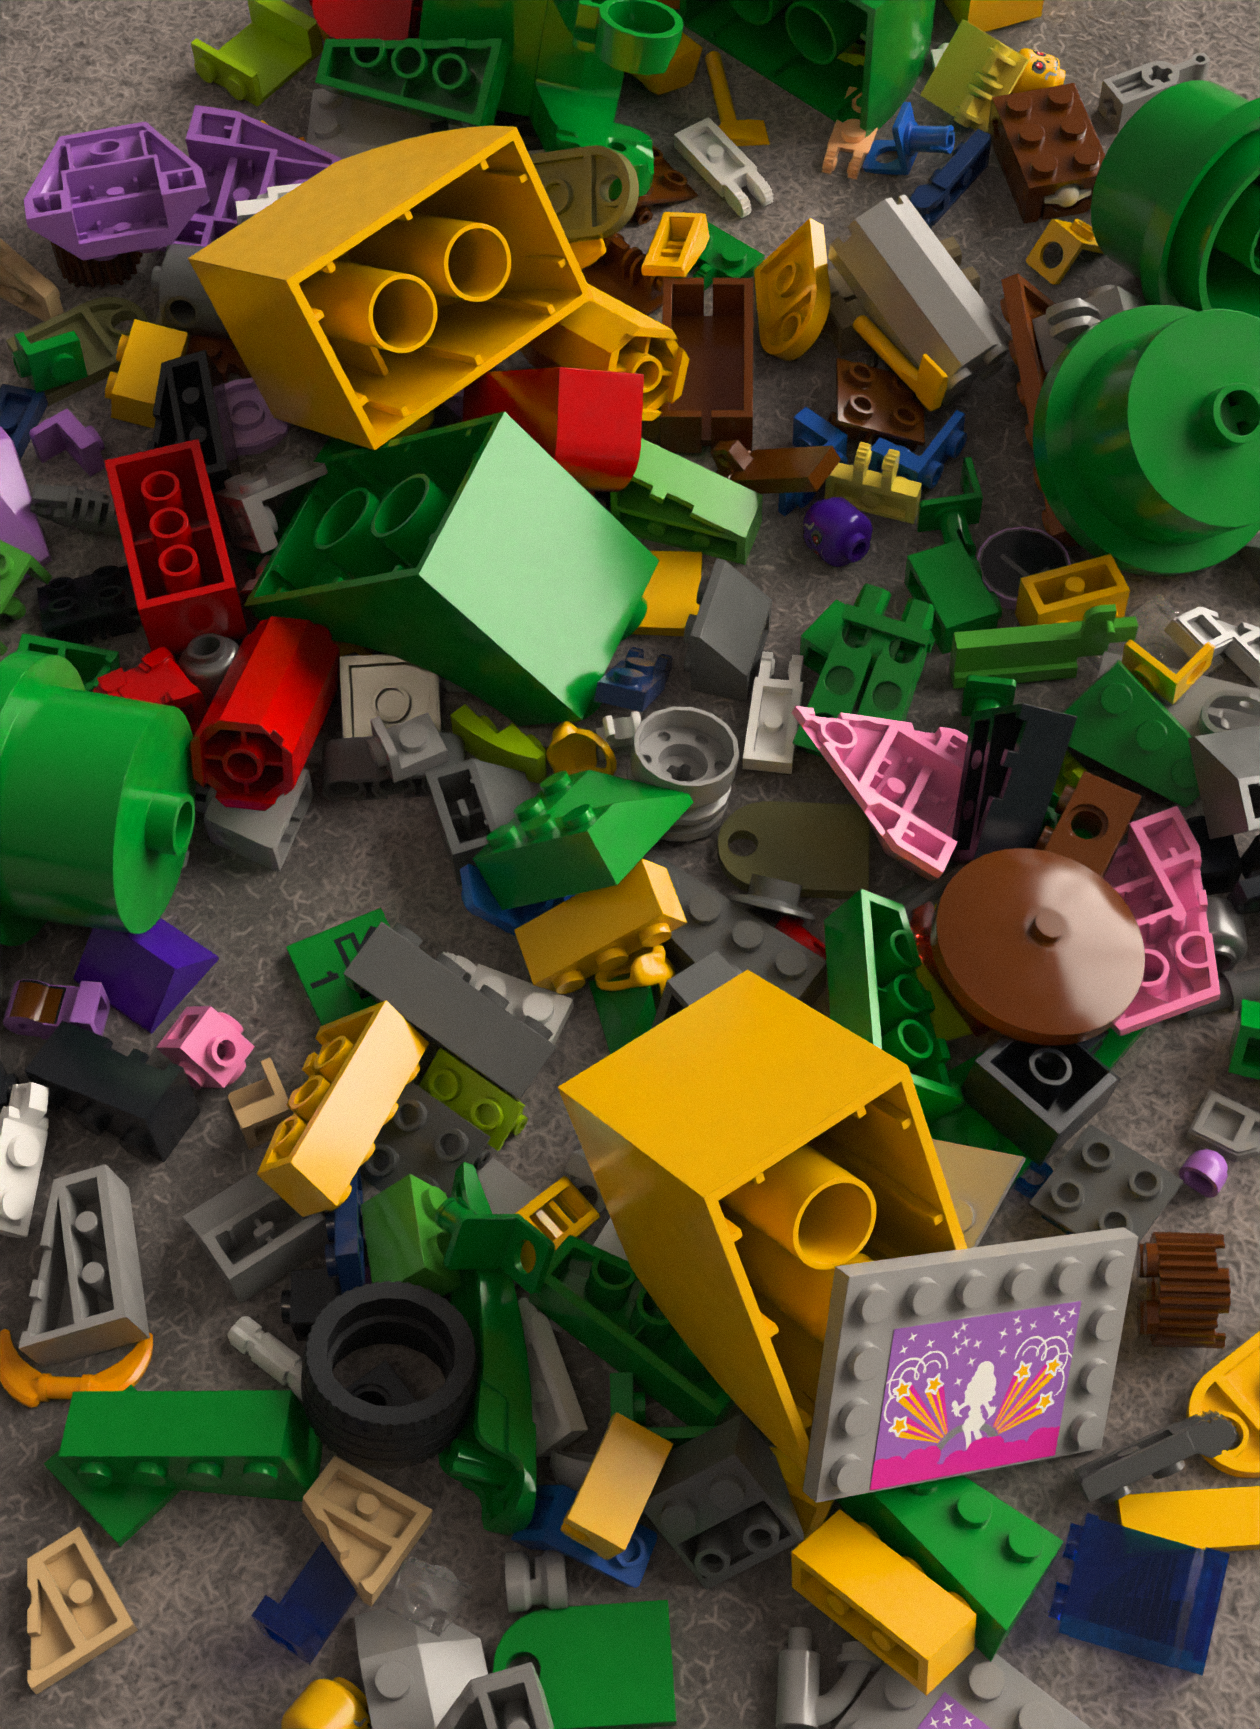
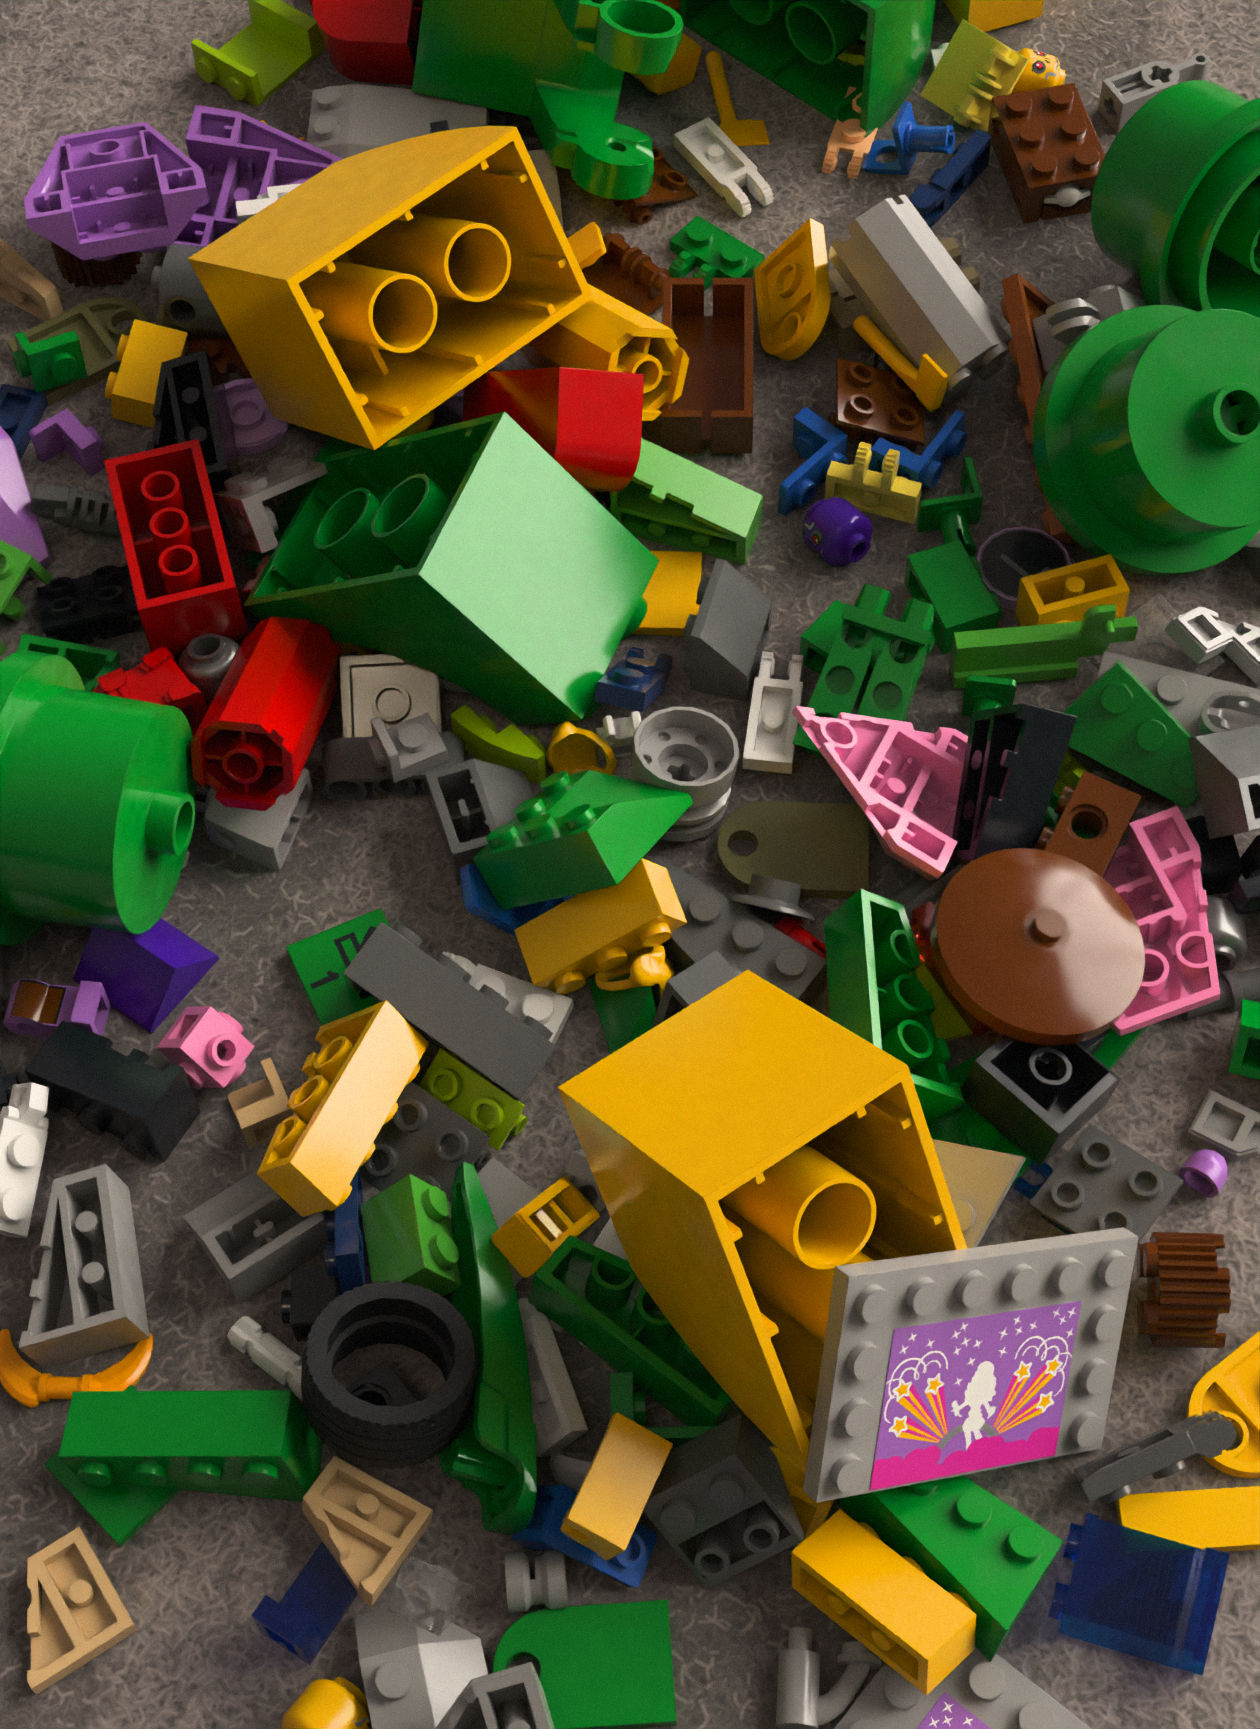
green wedge [315,38,513,128] -> none
green bracket [435,1197,555,1294] -> none
olive tile [530,145,639,243] -> none
yellow slope [641,212,710,277] -> none
reddish brown hinge [710,440,841,494] -> none
yellow bracket [1026,218,1104,285] -> none
yellow bracket [1122,639,1215,705] -> none

